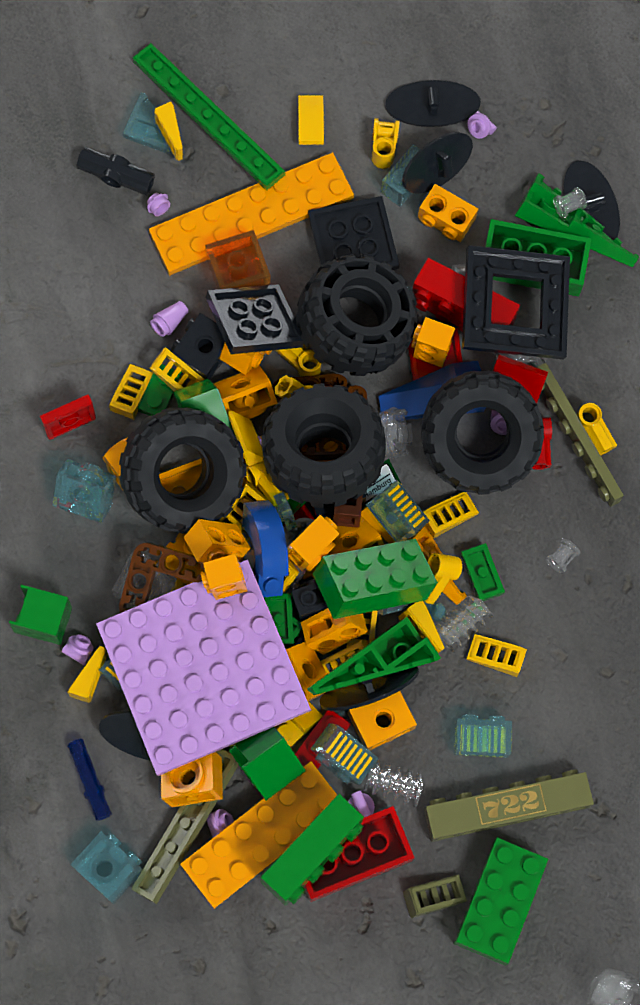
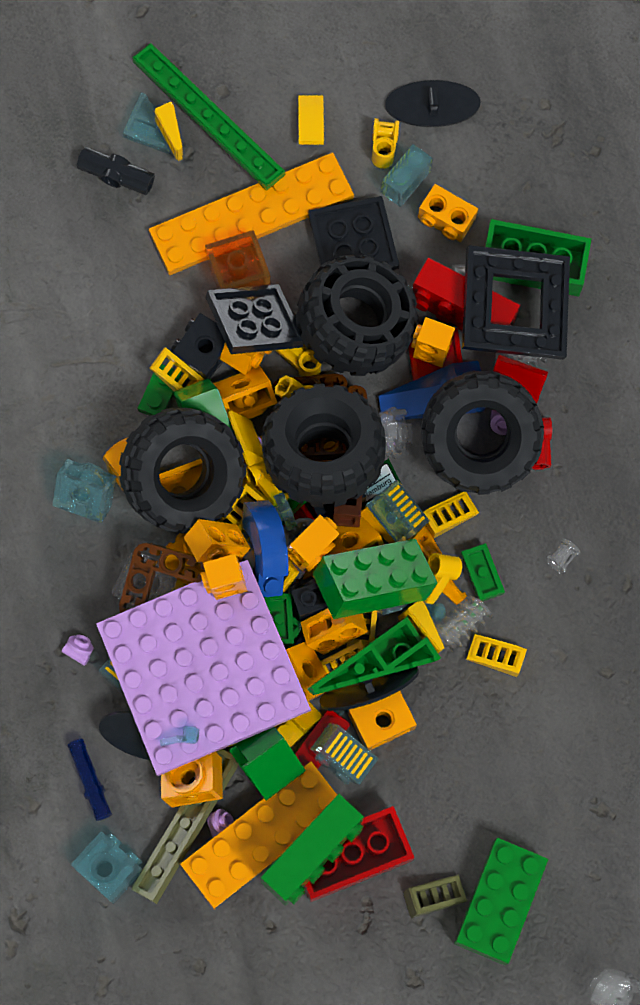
green piece [9,585,72,645] -> none
red tile [40,394,96,440] -> none
yellow slope [67,646,108,703] -> none
yellow slope [109,364,153,420] -> none
lavender plate [147,193,170,216] -> none
lavender cone [150,301,189,337] -> none
lavender plate [348,791,375,817] -> none
clear piece [364,760,424,808] -> none
black shield [402,132,473,194] -> none
olive brick [424,769,594,842] -> none
clear light blue brick [454,714,512,758] -> none
lavender plate [467,111,497,139] -> none
green wedge [515,173,639,267] -> none
olive plate [537,363,624,507] -> none
clear bush [553,187,587,218] -> none
black shield [563,161,620,240] -> none
yellow piece [576,403,617,456] -> none
none -> clear light blue hand [160,726,199,746]

